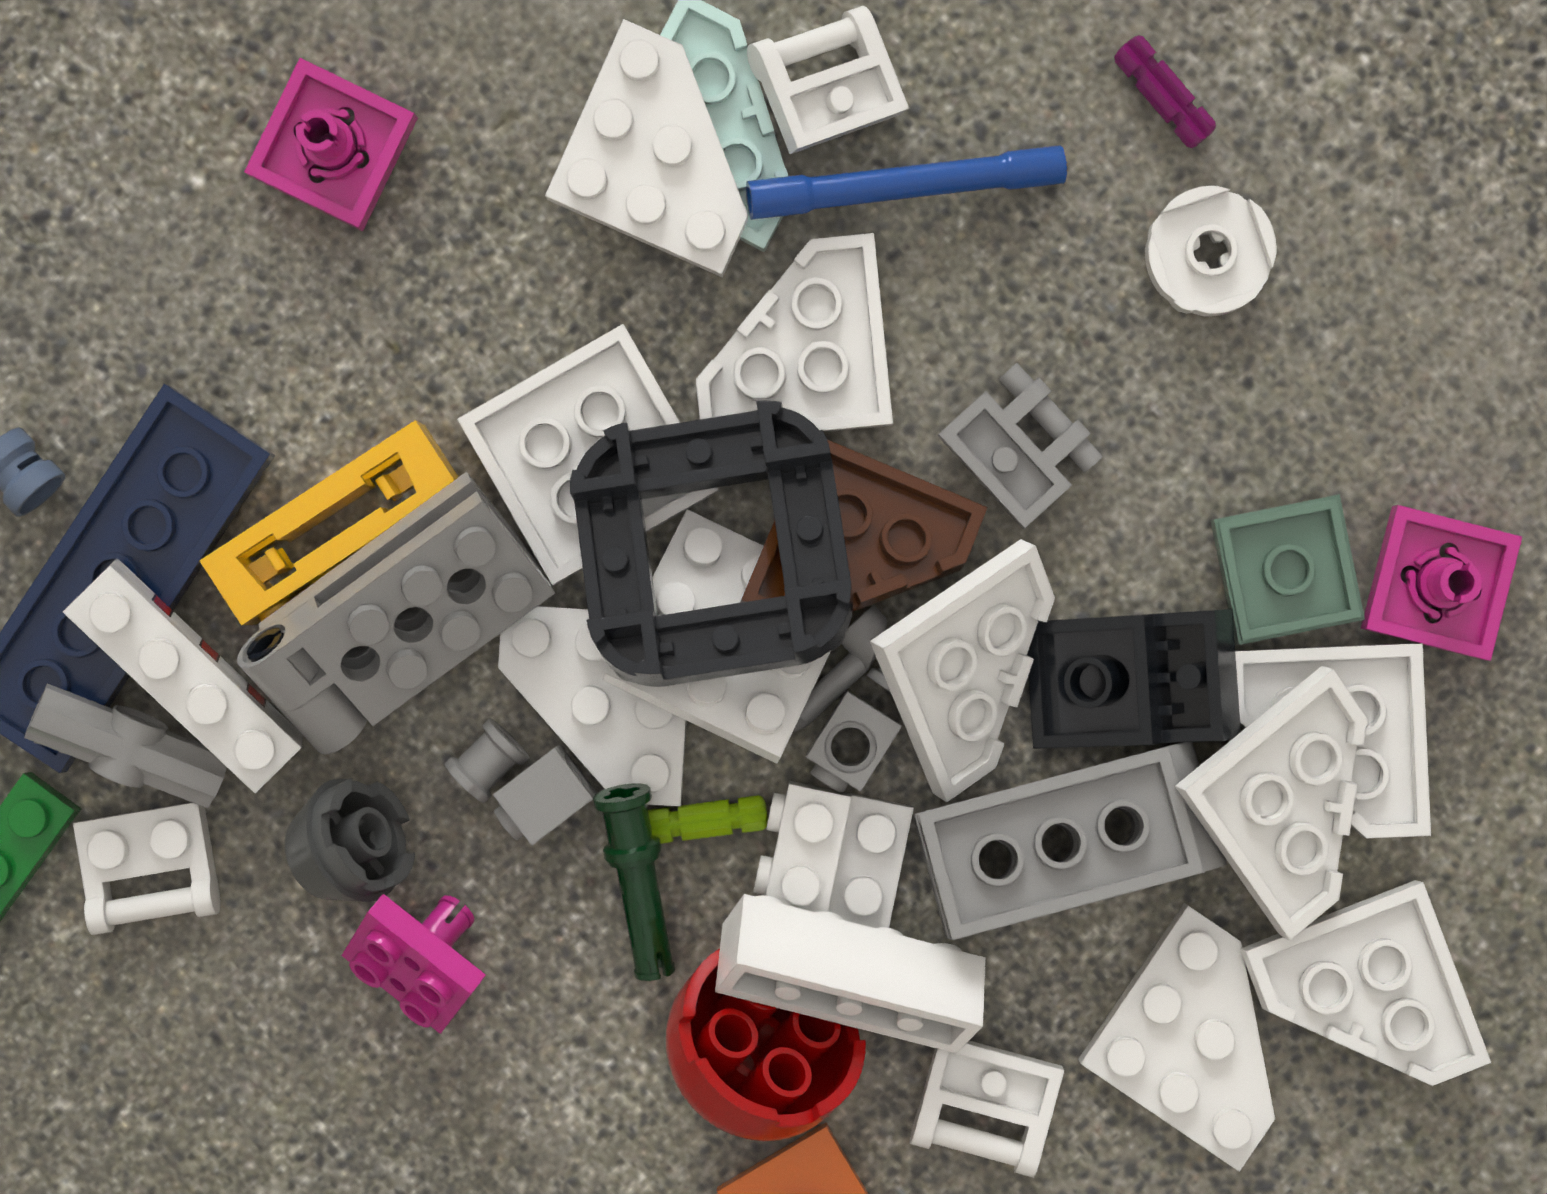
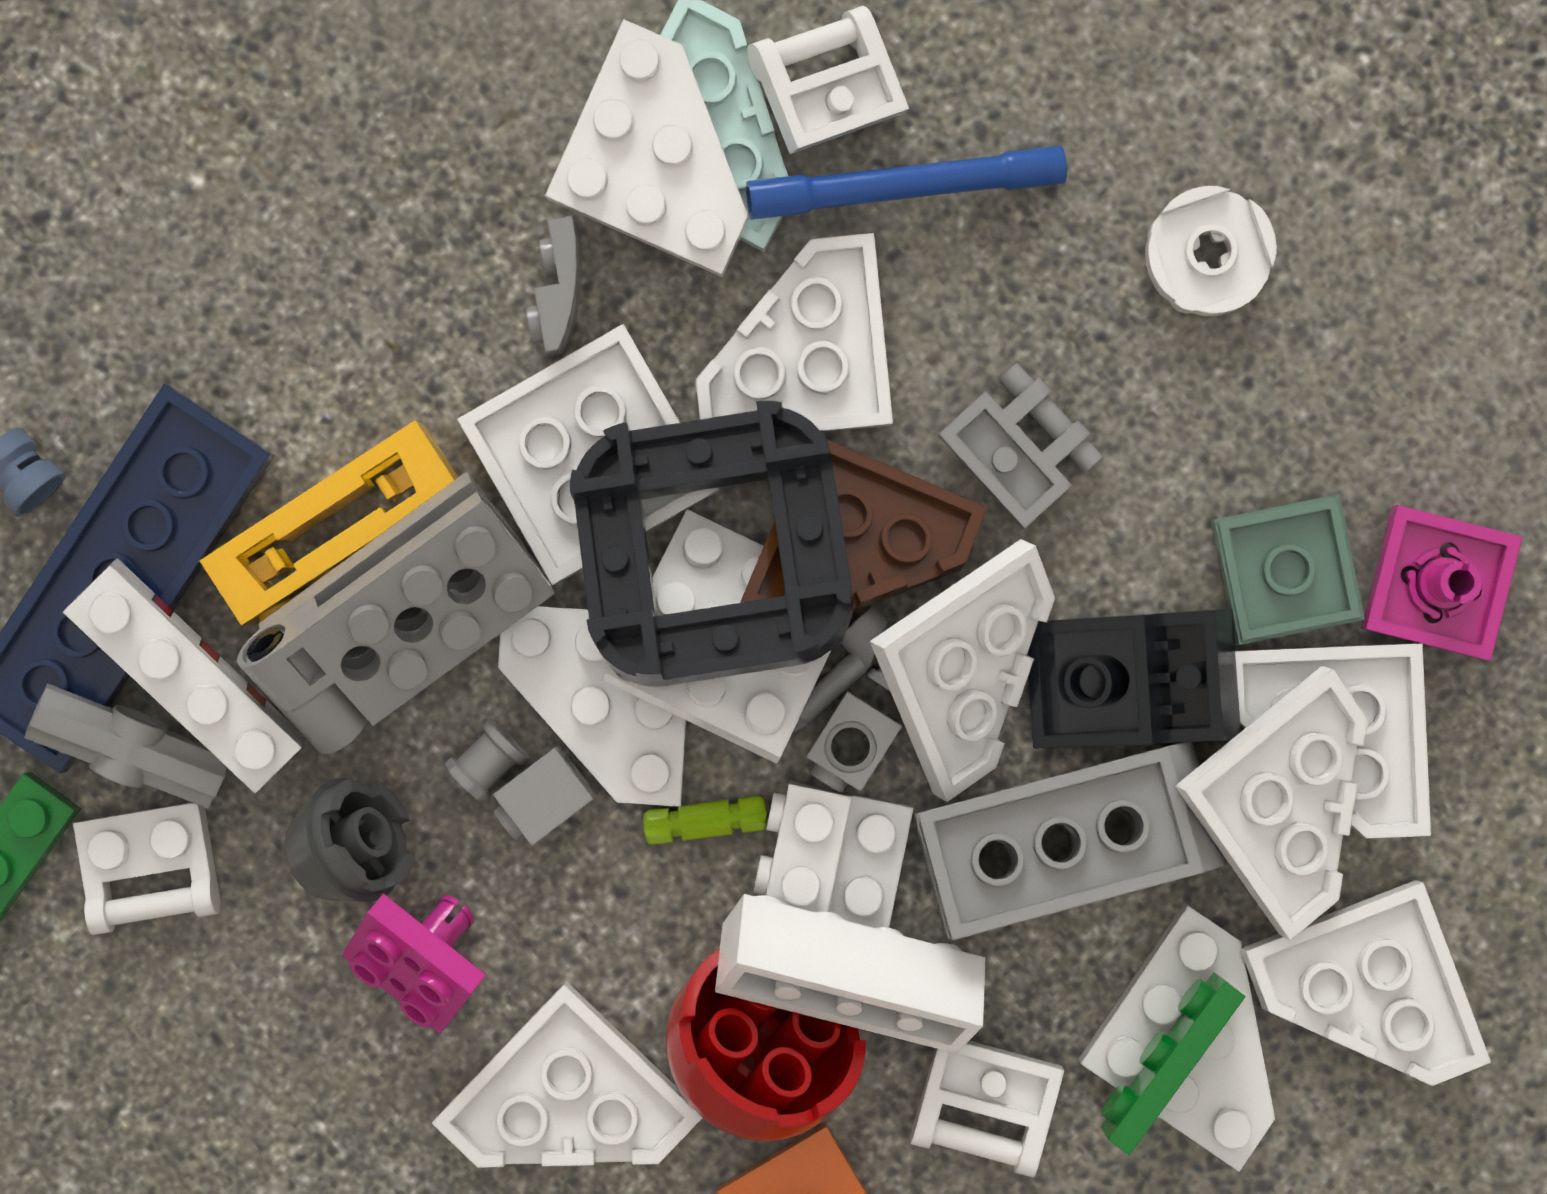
dark pink plate [244,58,418,232] -> none
dark green pin [593,783,675,981] -> none
magenta axle [1114,35,1216,148] -> none
none -> white plate [432,981,702,1168]
none -> light grey slope [526,215,582,358]
none -> green plate [1100,972,1246,1156]

